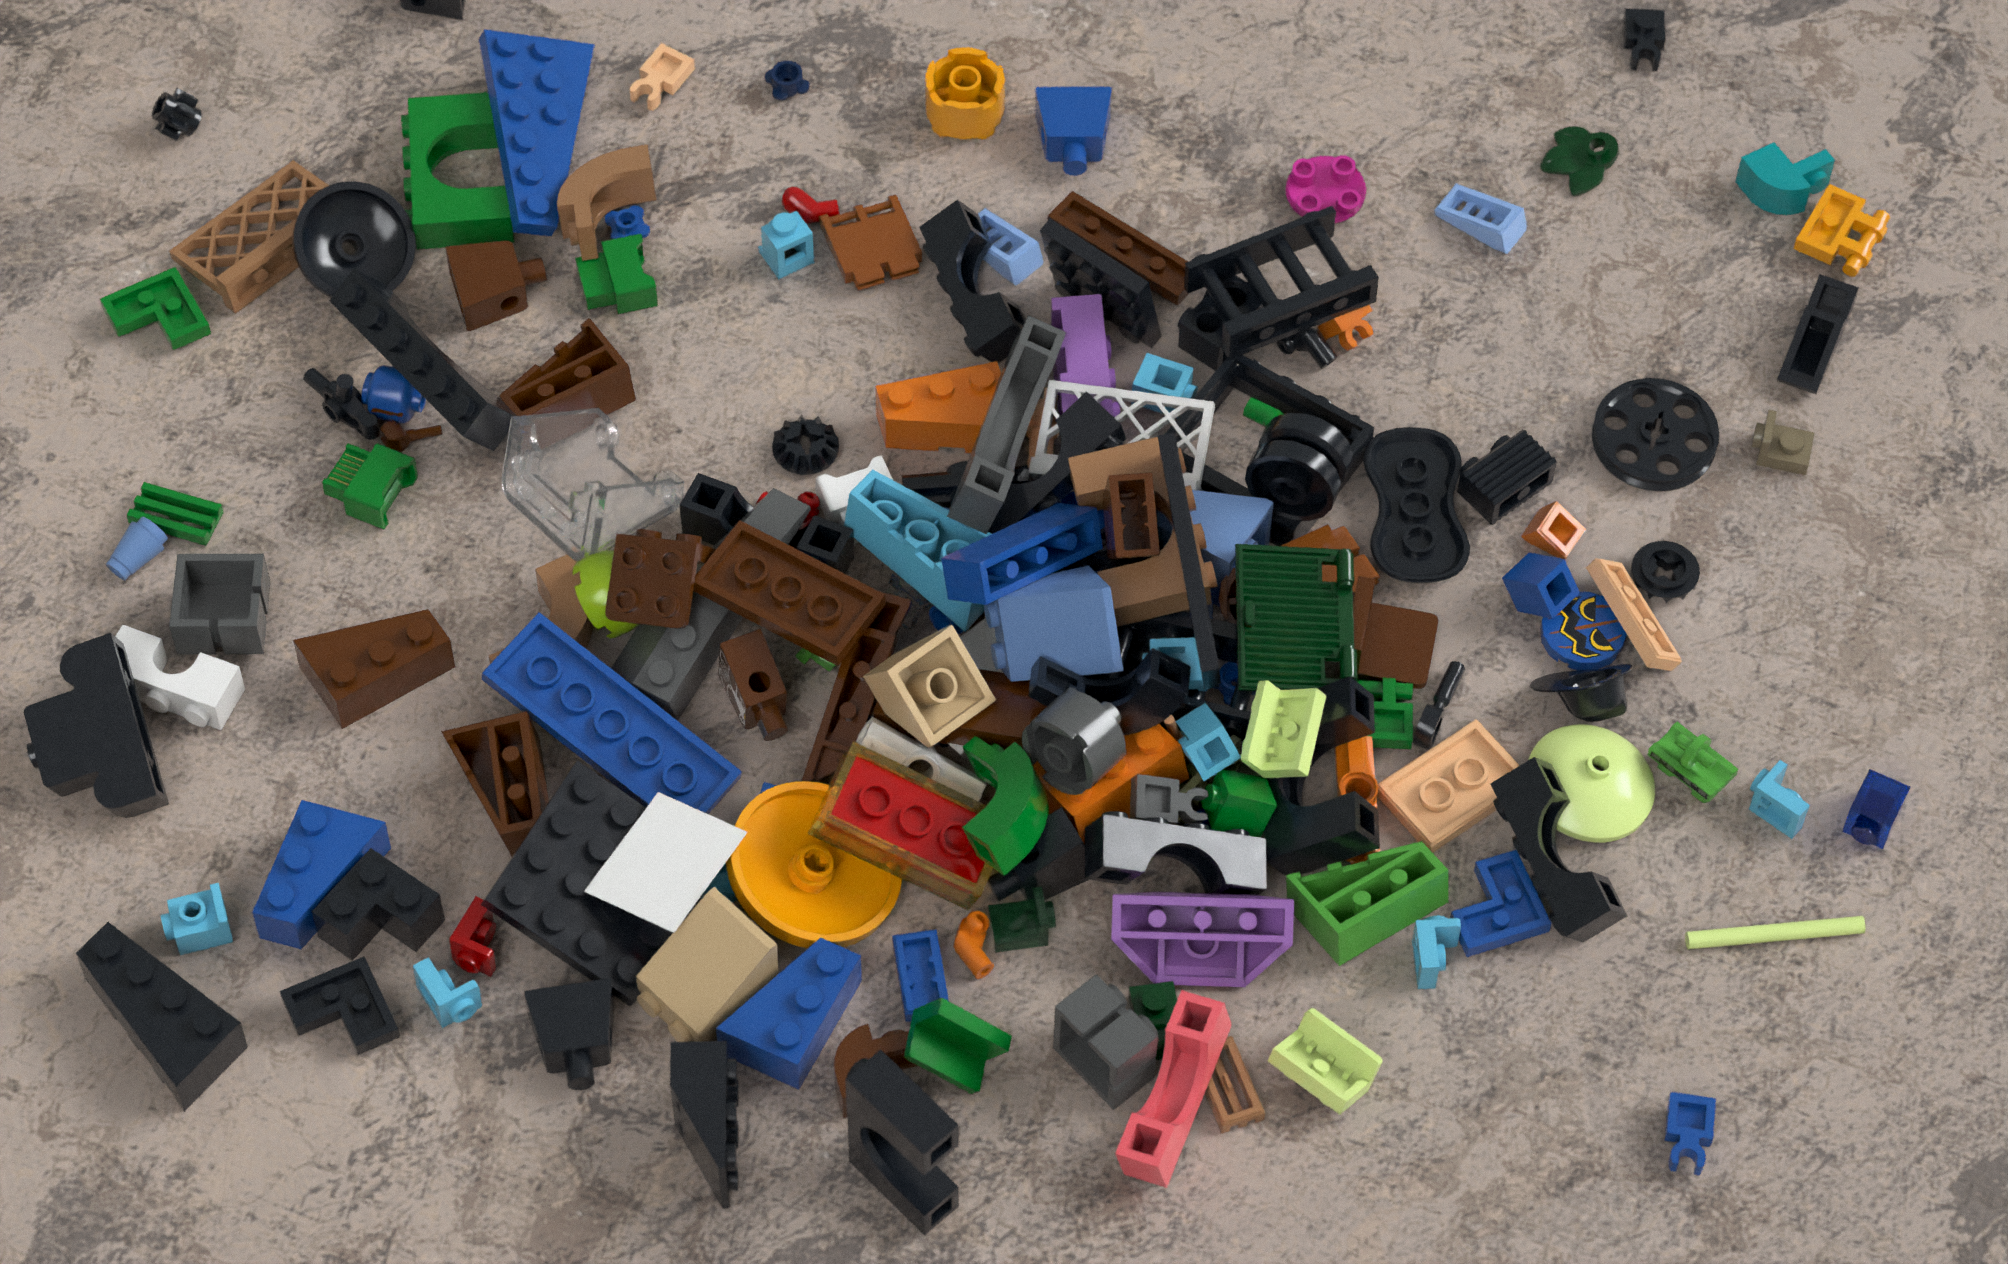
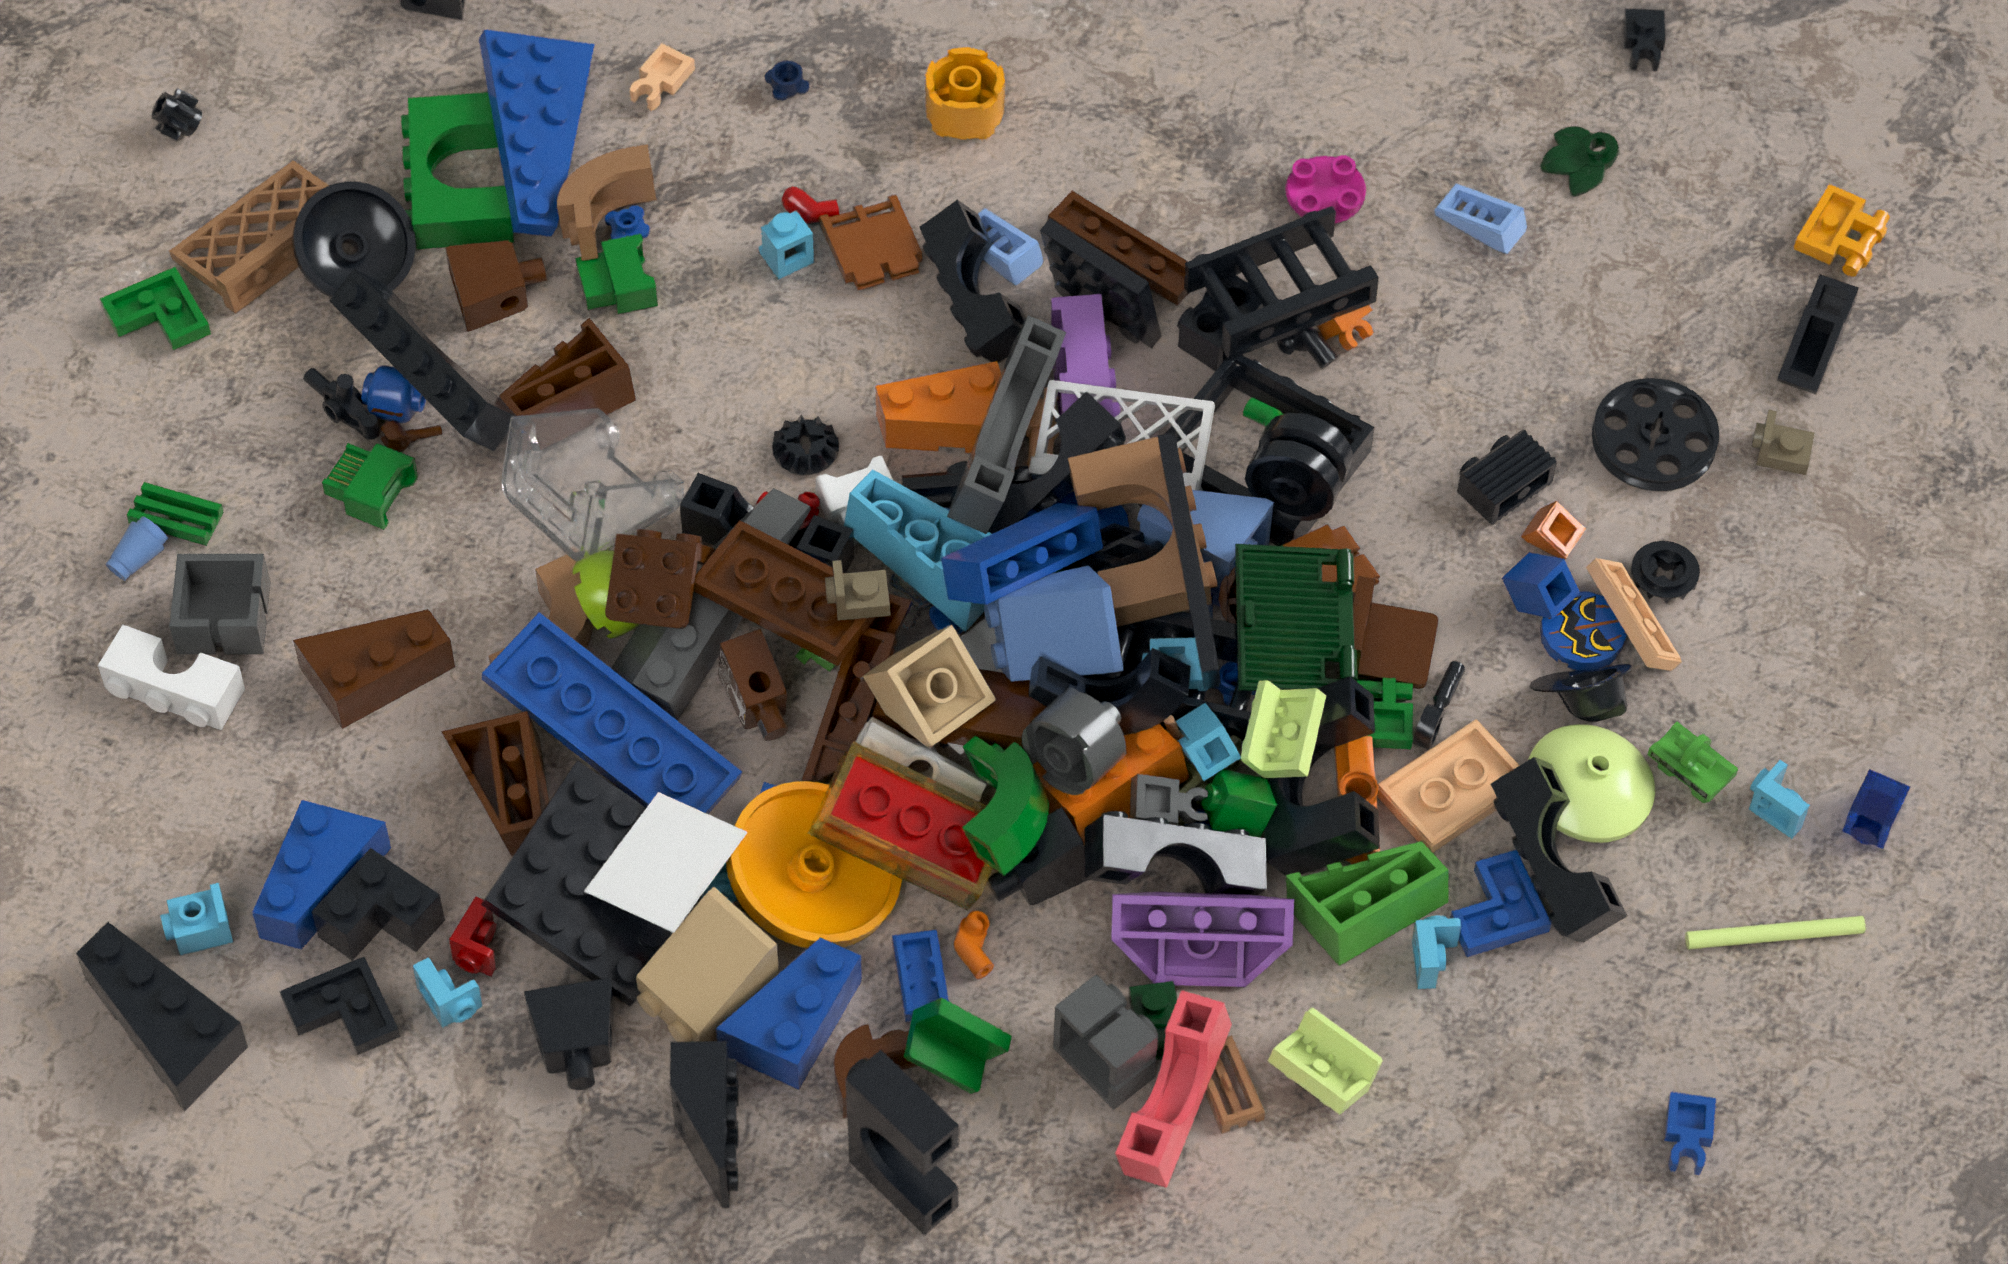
black brick [24,633,169,818] -> none
clear green bracket [988,887,1056,953] -> none
blue torso [1035,87,1112,176] -> none
reddish brown torso [1103,472,1160,559] -> none
medium azure brick [1131,353,1198,418] -> none
black plate [1363,427,1470,584] -> none
teal brick [1735,142,1835,215] -> none
none -> dark tan bracket [825,560,890,620]

